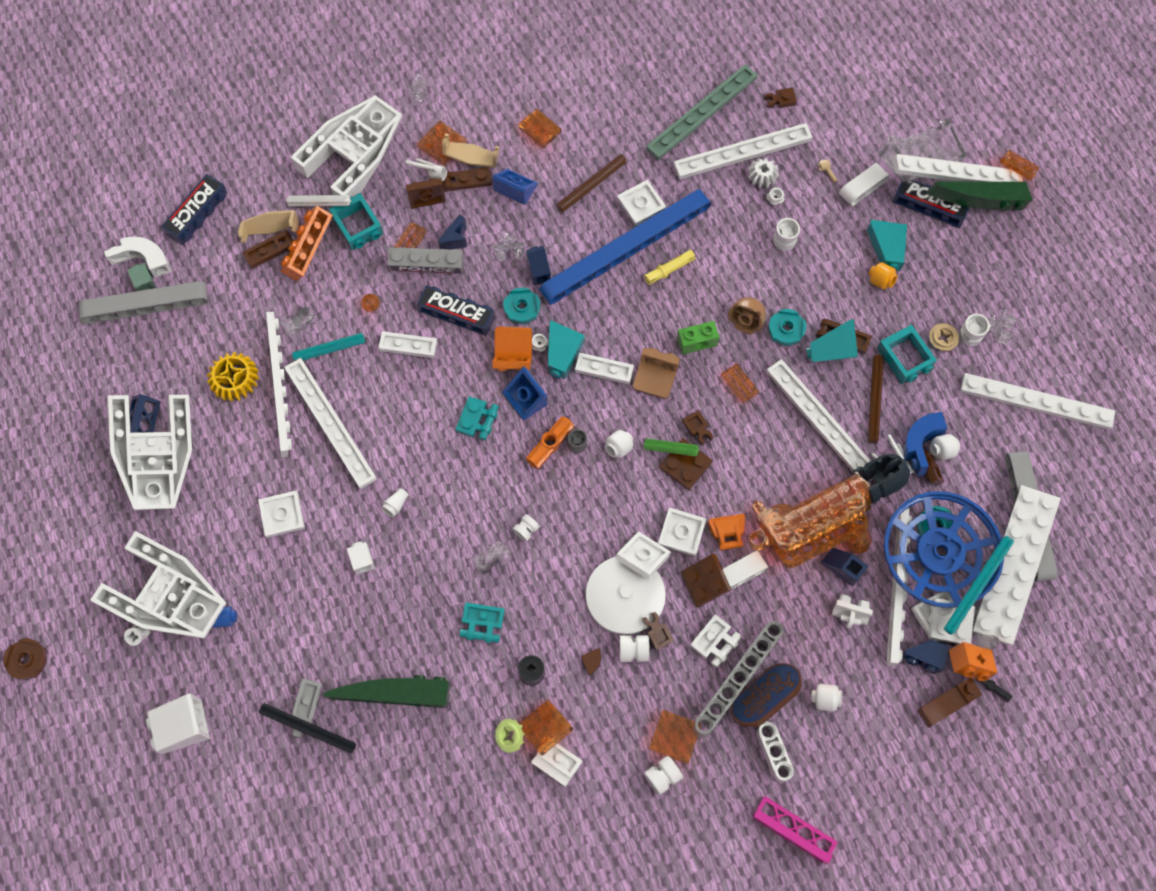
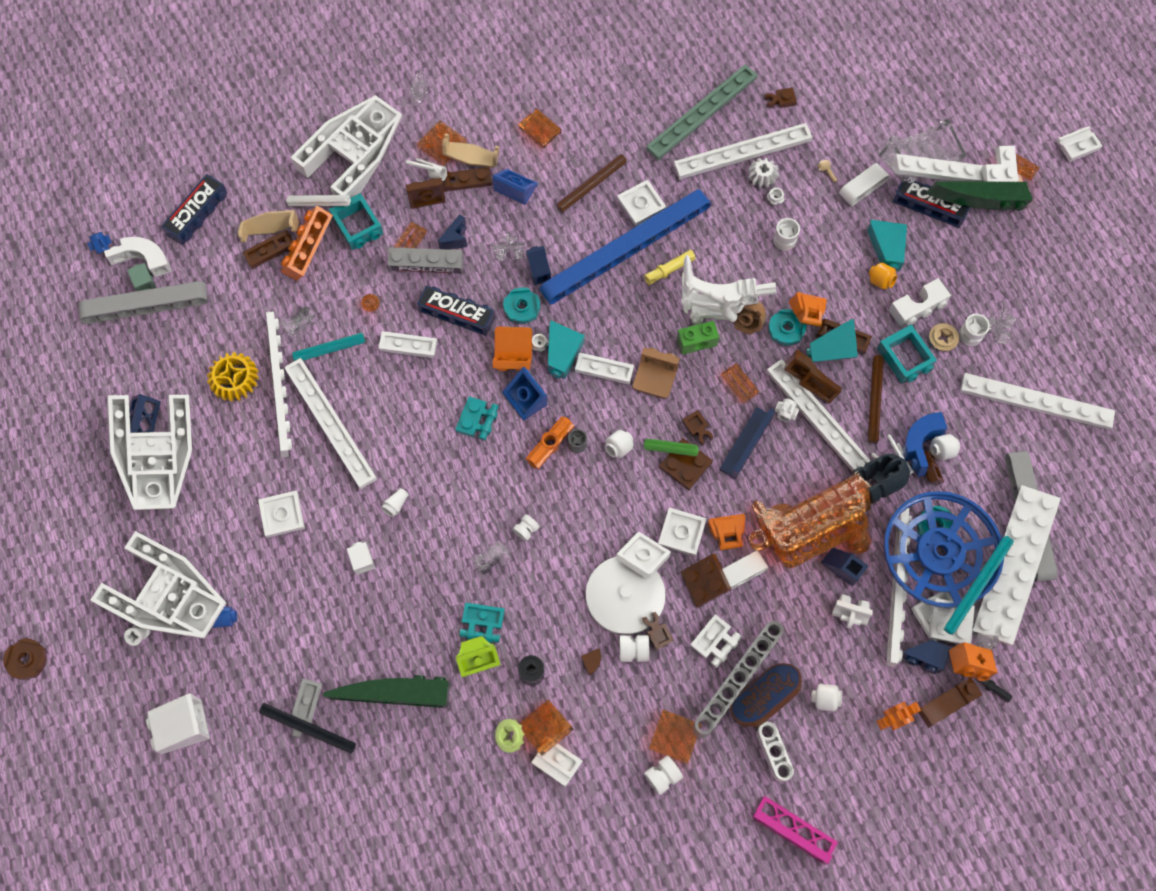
none -> blue gear [87,232,111,254]
none -> lime slope [456,636,501,677]
none -> white piece [681,255,777,325]
none -> dark blue fence [719,407,775,480]
none -> white gear [775,399,799,422]
none -> reddish brown slope [784,350,842,404]
none -> orange piece [789,292,827,327]
none -> orange gear [876,701,921,731]
none -> white arch [889,278,951,328]
none -> white plate [982,146,1018,182]
none -> white plate [1057,126,1102,162]

